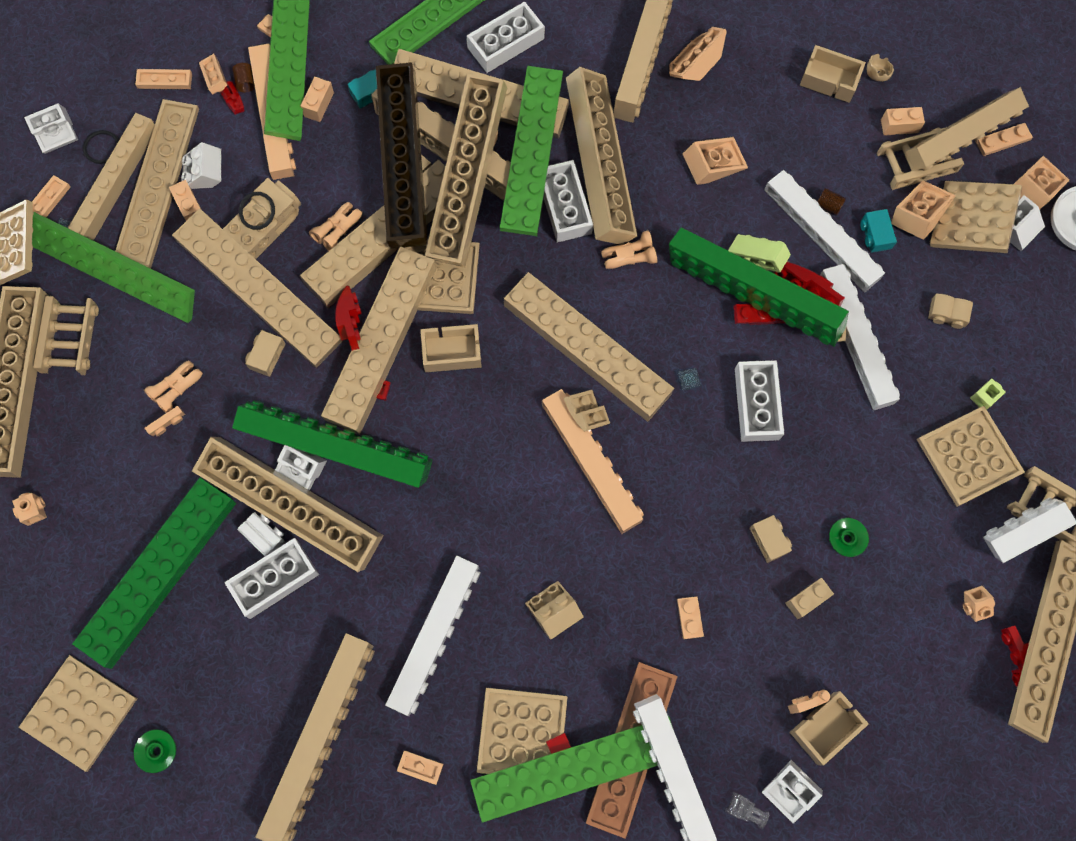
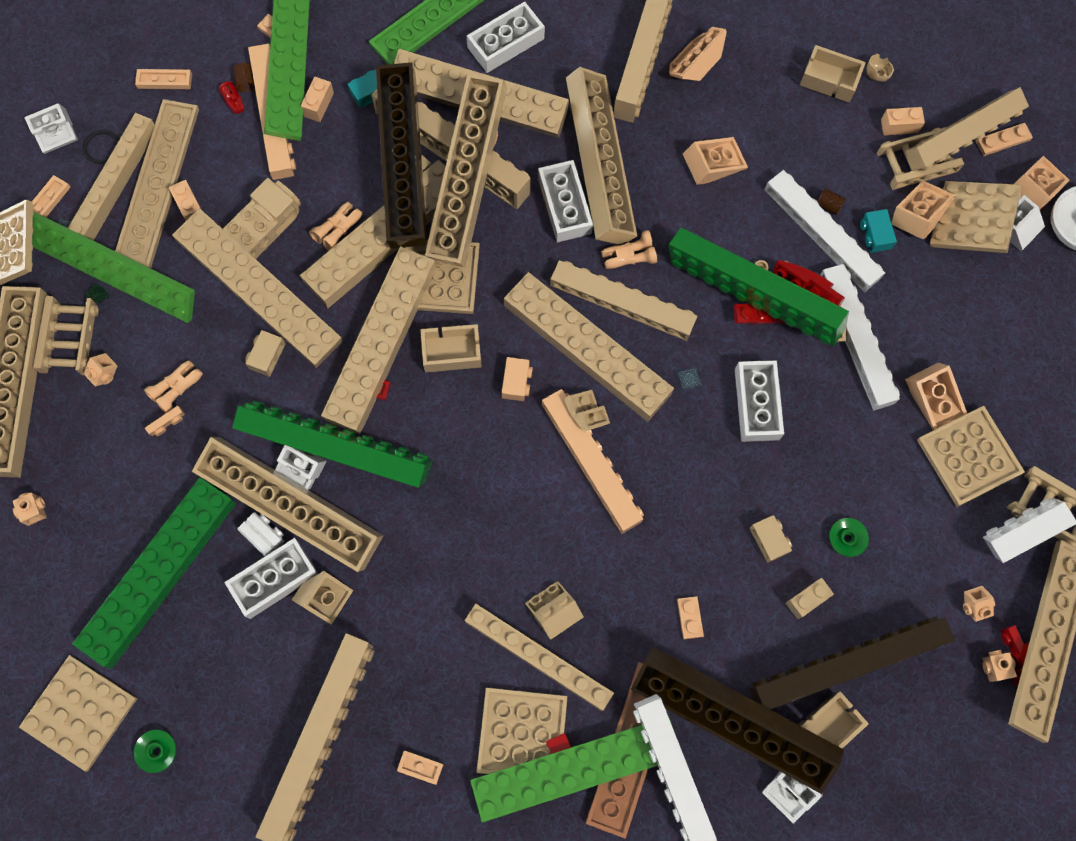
white slope [181,142,221,189] -> none
light nougat plate [199,54,228,94] -> none
black piece [239,192,275,230] -> none
red slope [336,286,362,351] -> none
white brick [385,556,481,716] -> none
bright green plate [500,66,563,236] -> none
clear connector [724,792,770,829] -> none
yellowish green brick [728,234,791,272] -> none
light nougat plate [788,690,830,714] -> none
tan brick [928,294,973,329] -> none
yellowish green brick [970,379,1006,410] -> none
none -> light nougat brick [83,353,118,387]
none -> clear green plate [86,285,109,303]
none -> tan slope [292,571,353,625]
none -> tan brick [465,604,614,712]
none -> light nougat brick [502,357,533,401]
none -> tan brick [550,260,697,341]
none -> dark brown brick [631,646,844,794]
none -> dark brown brick [748,616,955,709]
none -> light nougat slope [905,363,967,431]
none -> light nougat brick [982,650,1017,682]

